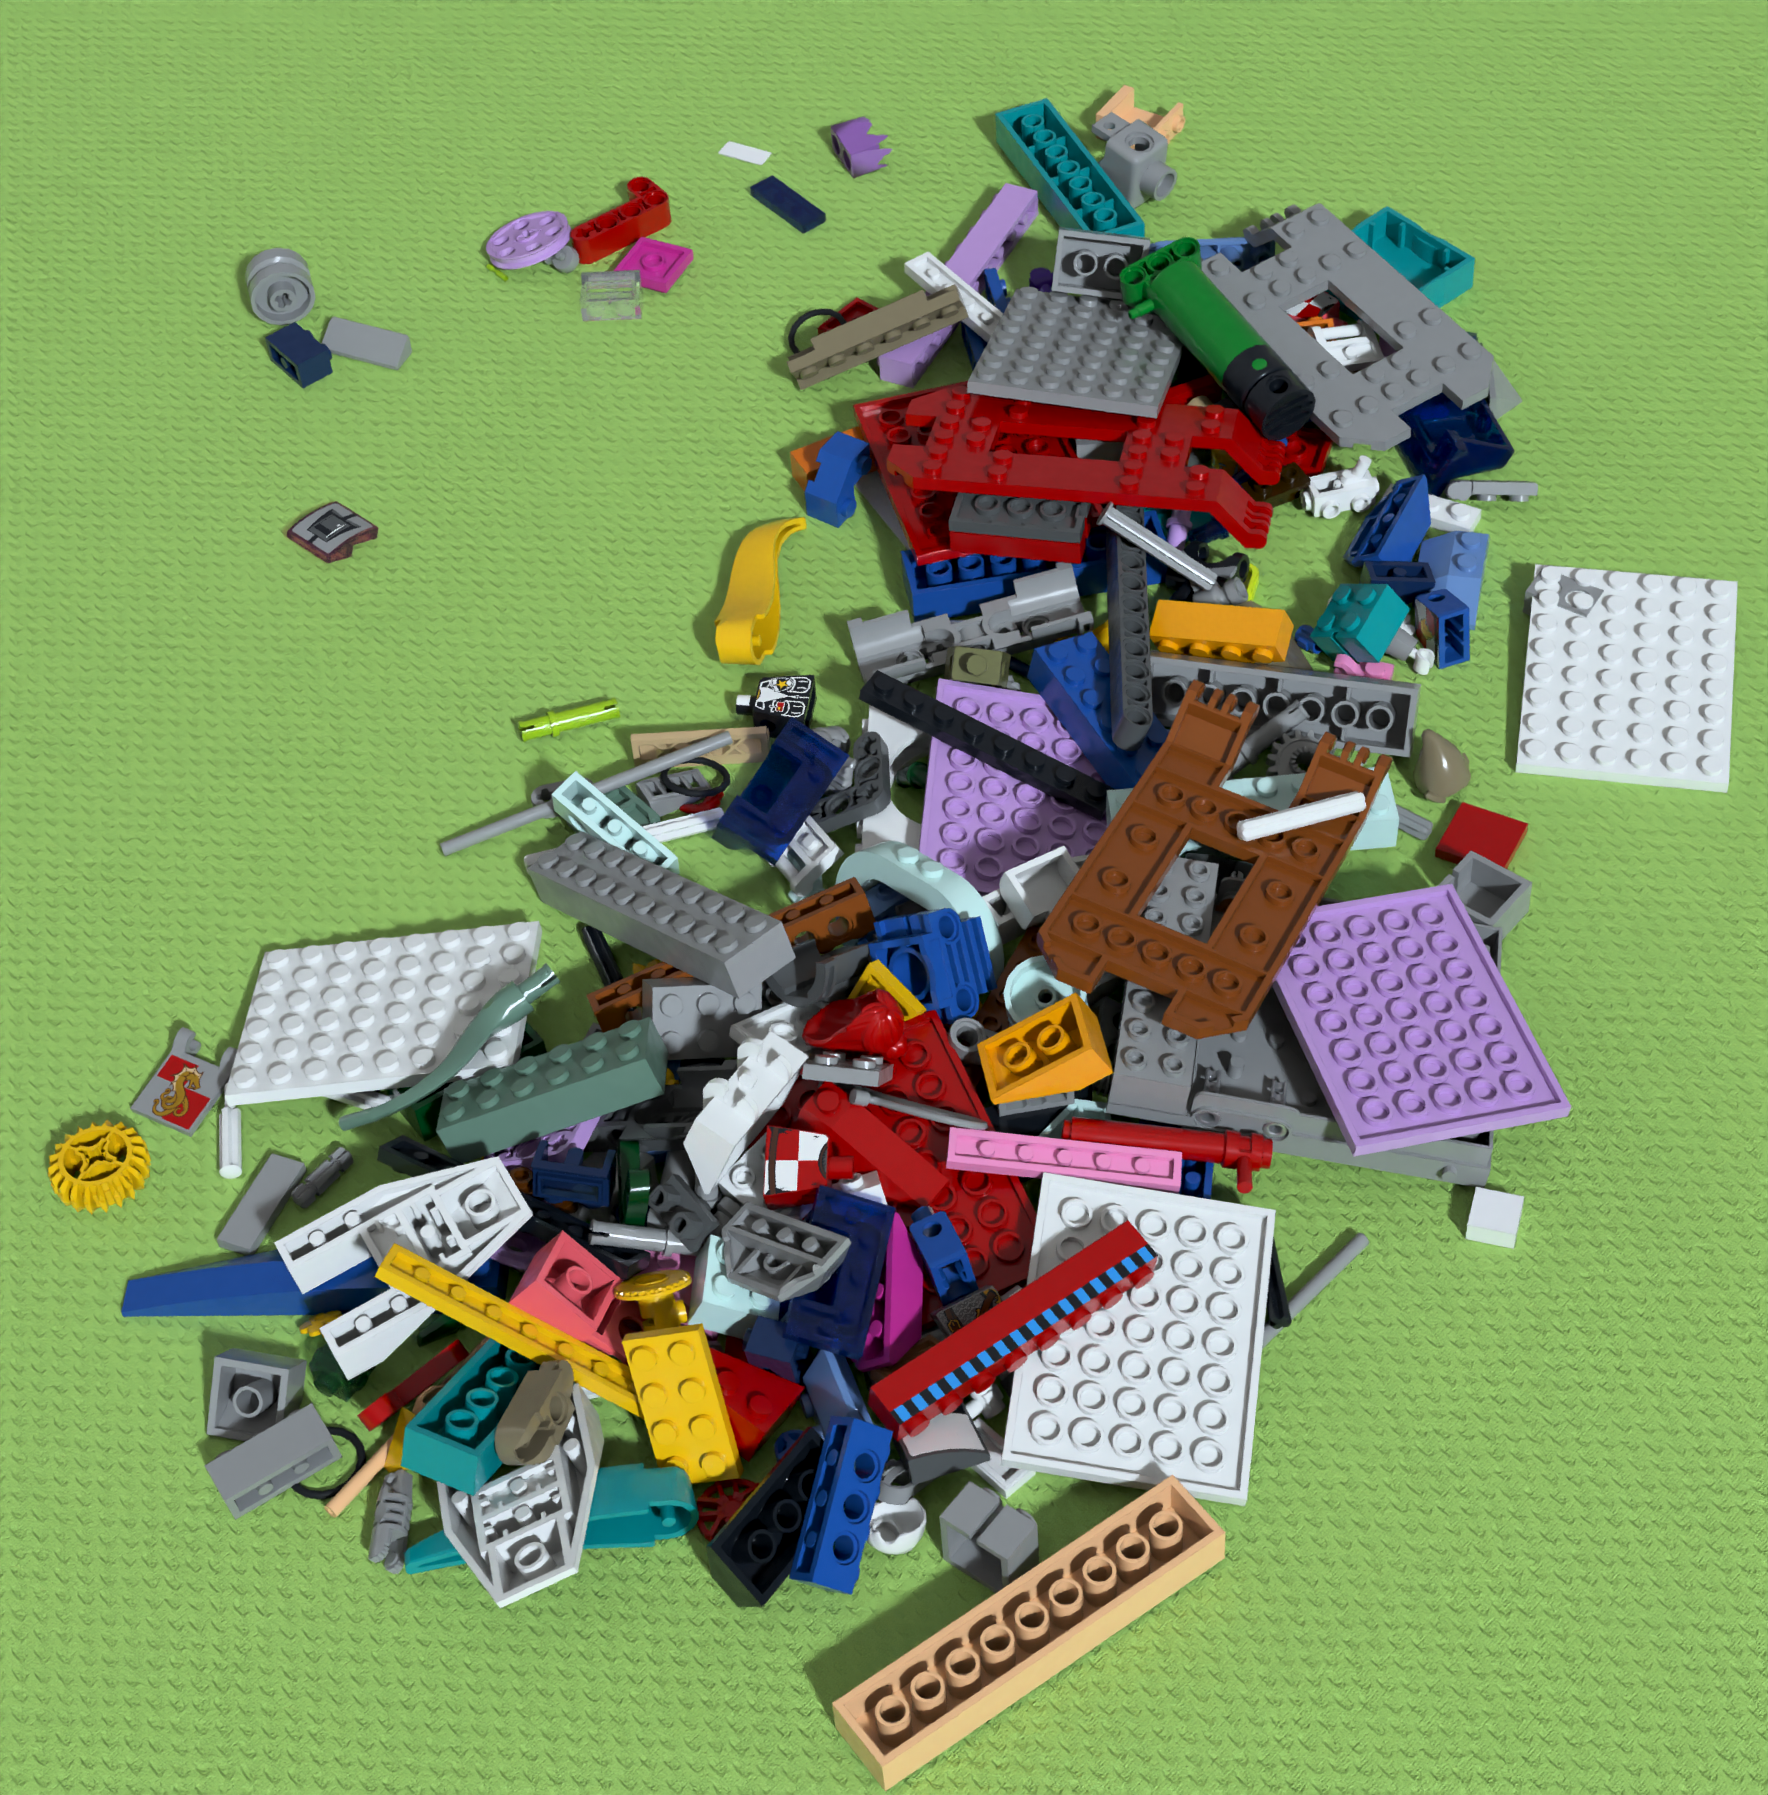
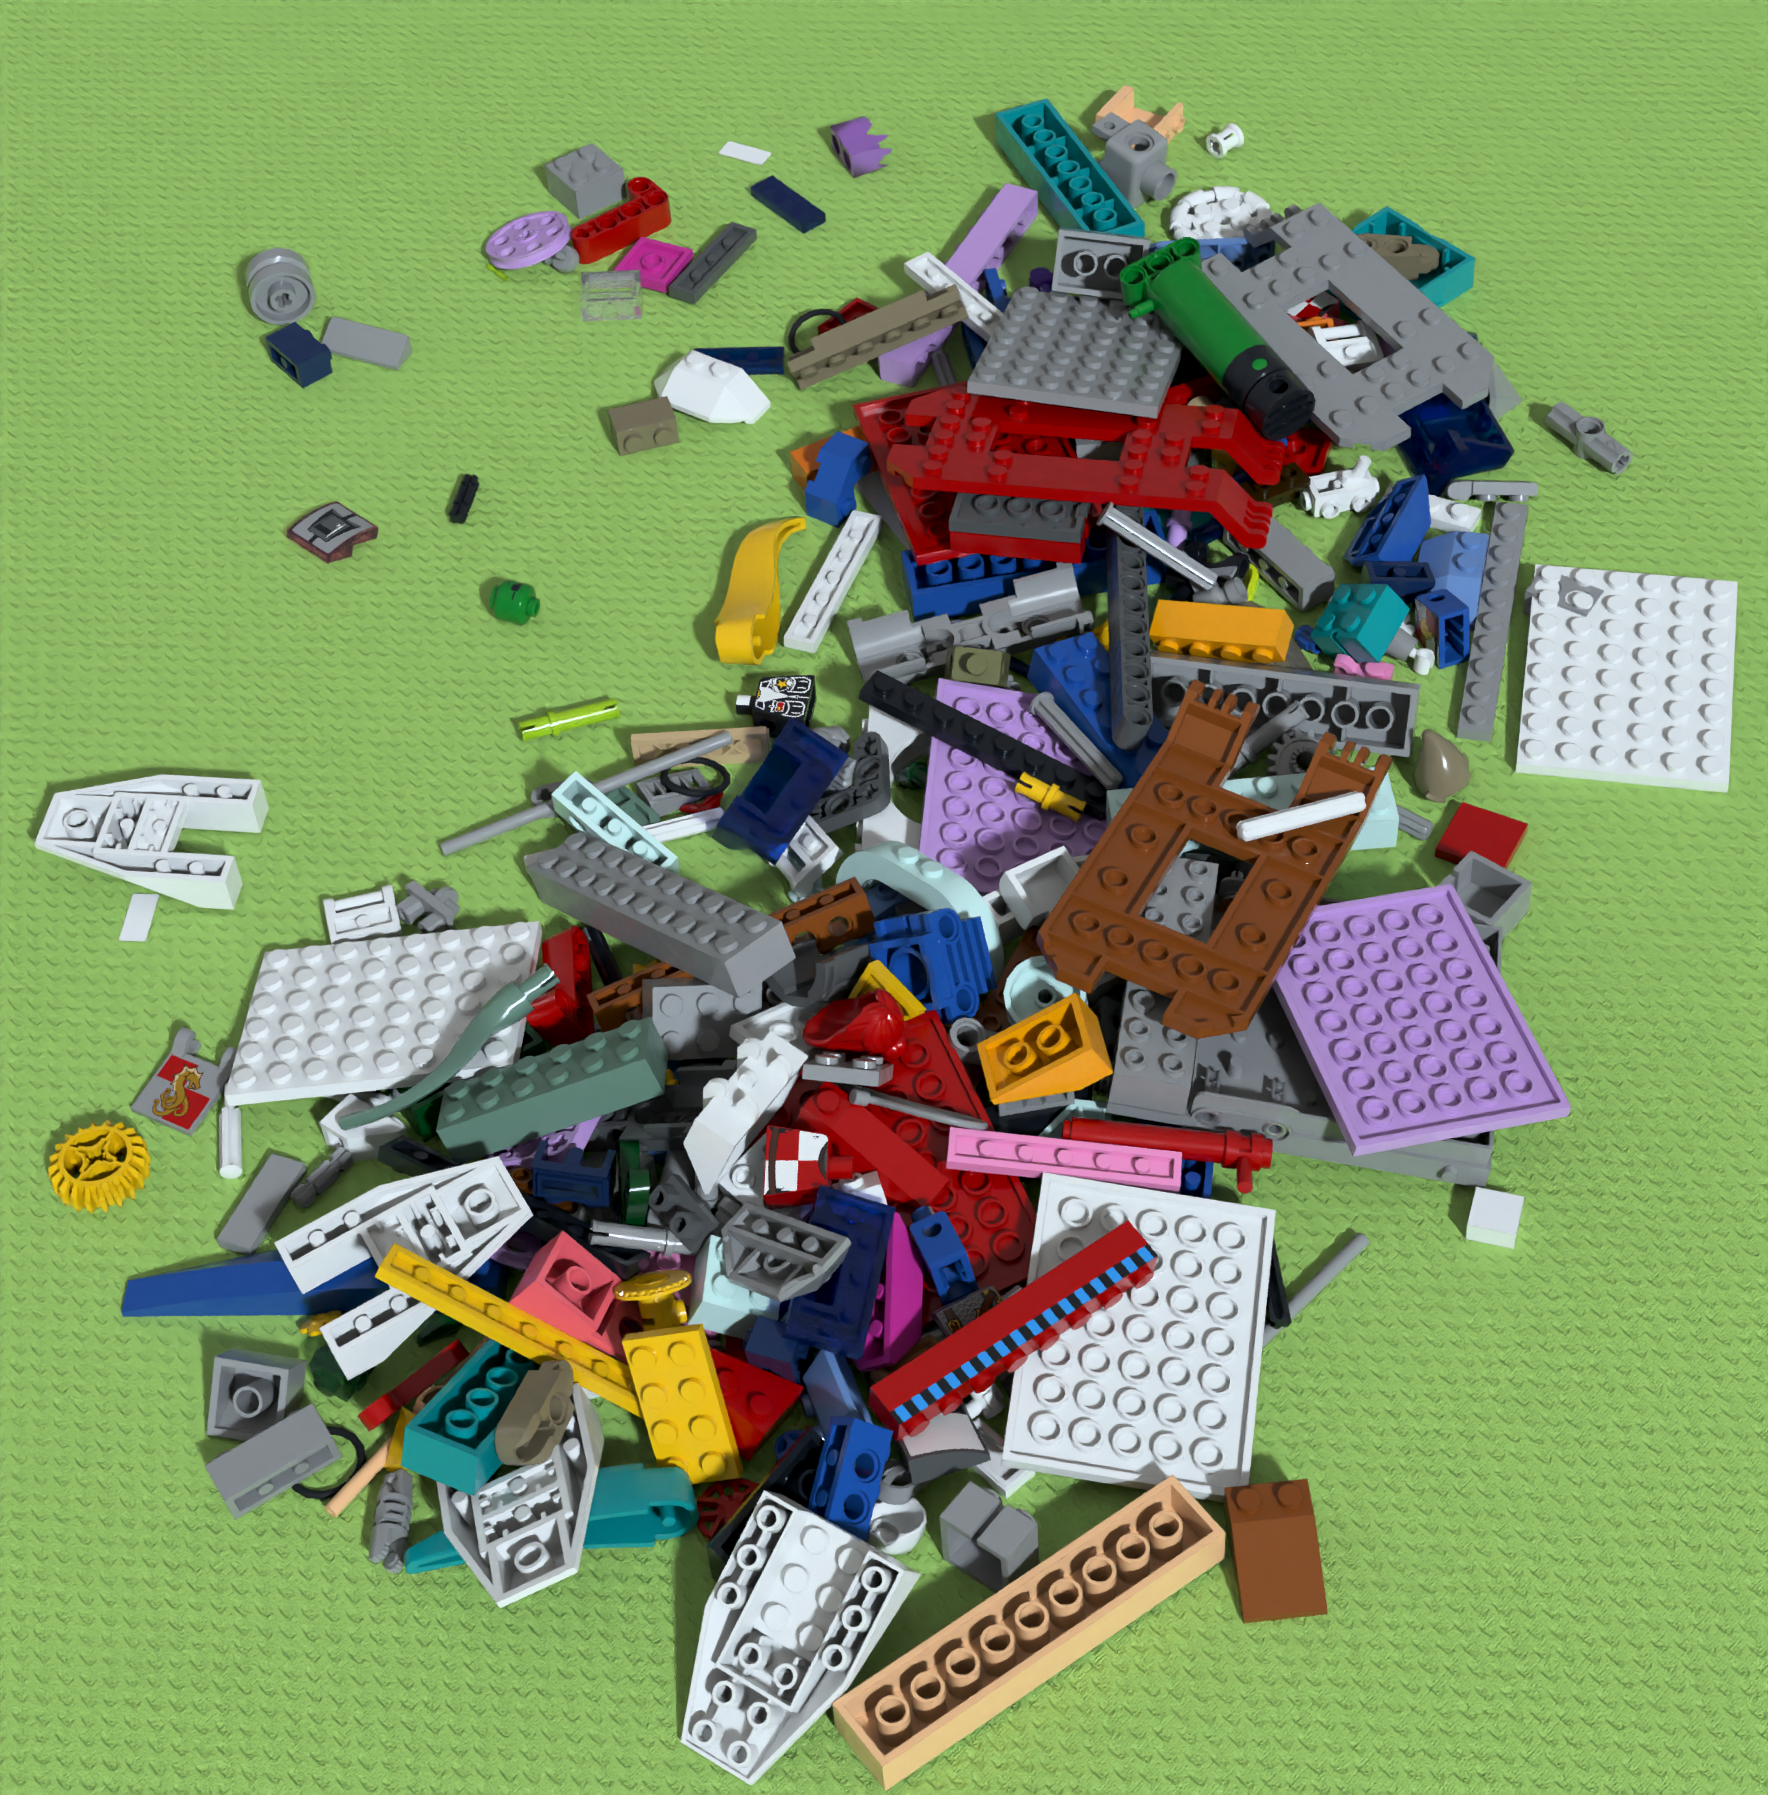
none -> white wedge [34,774,269,910]
none -> white sticker [119,894,159,942]
none -> white slope [320,1093,407,1161]
none -> white plate [323,884,402,944]
none -> light grey hips [396,880,460,934]
none -> black axle [448,474,480,524]
none -> green head [489,579,540,626]
none -> red beam [526,925,594,1048]
none -> light grey brick [545,143,627,220]
none -> dark tan brick [608,396,679,456]
none -> white wedge [654,350,771,424]
none -> dark grey plate [669,222,757,304]
none -> white wedge [680,1490,921,1785]
none -> clear blue tile [694,346,785,375]
none -> white plate [783,510,883,653]
none -> light grey axle [931,350,957,386]
none -> yellow pin [1014,771,1087,823]
none -> light grey axle [1029,692,1123,790]
none -> white plate [1169,186,1274,240]
none -> white bush [1206,123,1244,159]
none -> light grey brick [1223,516,1335,613]
none -> dark orange slope [1224,1479,1328,1623]
none -> dark tan piece [1357,233,1440,280]
none -> light grey plate [1457,501,1529,742]
none -> light grey piece [1546,401,1633,475]

